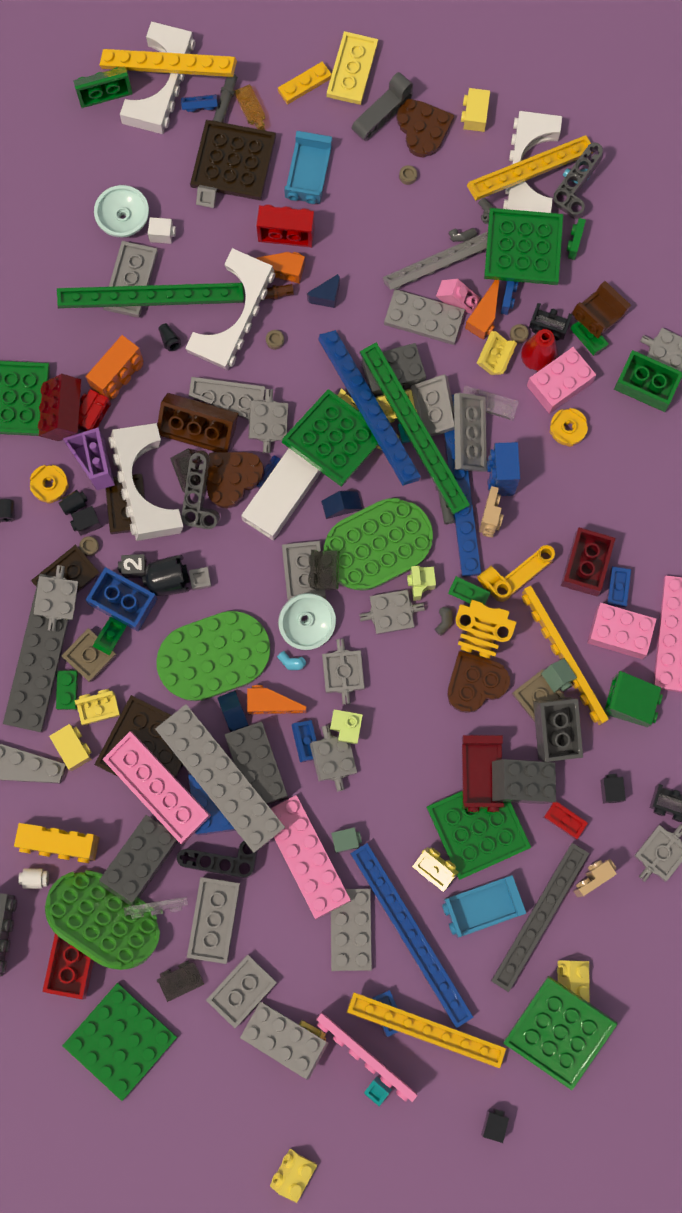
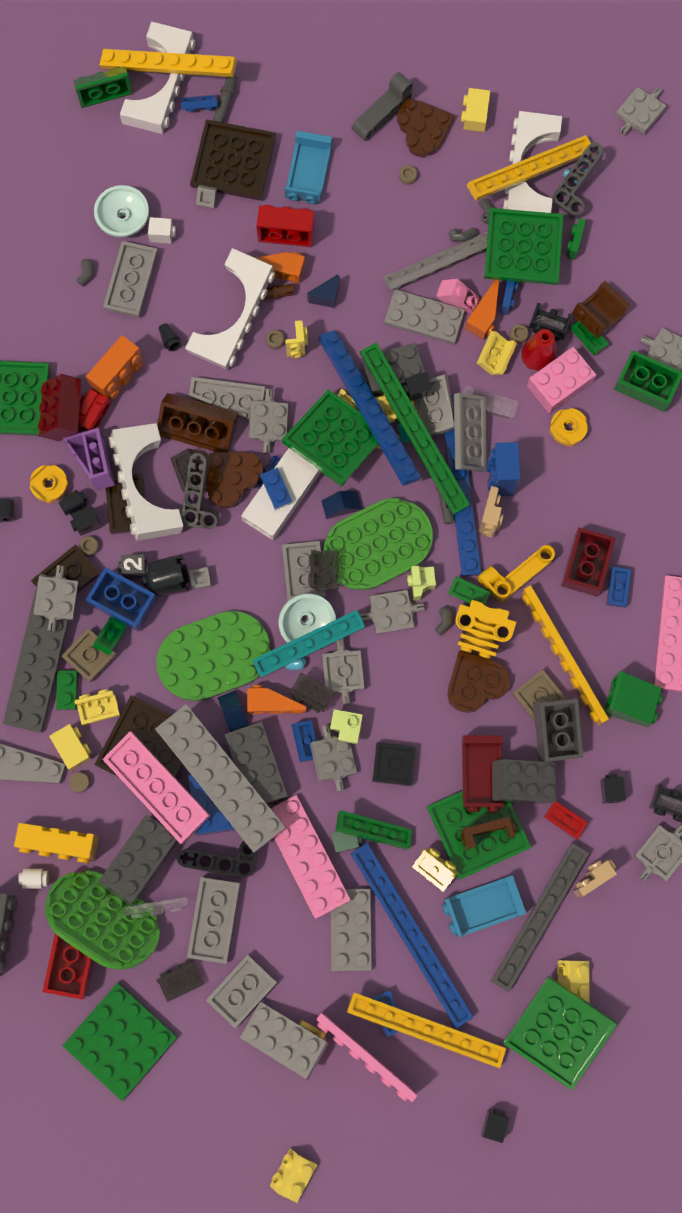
green plate [57,283,244,309] -> none
clear yellow hinge [234,84,265,130] -> none
yellow plate [278,61,332,105] -> none
light yellow plate [326,31,378,105] -> none
teal plate [364,1076,392,1107] -> none
sand green brick [541,659,577,693] -> none
bright pink brick [587,602,656,659] -> none
none -> dark tan tile [69,772,90,793]
none -> dark grey arm [76,259,94,286]
none -> teal plate [252,610,365,678]
none -> blue plate [260,468,292,510]
none -> light yellow bracket [285,320,308,358]
none -> clear smoke bracket [290,672,335,713]
none -> green plate [335,810,412,850]
none -> black plate [372,742,416,787]
none -> black brick [402,372,432,401]
none -> reddish brown panel [460,817,517,851]
none -> light grey plate [615,87,667,135]

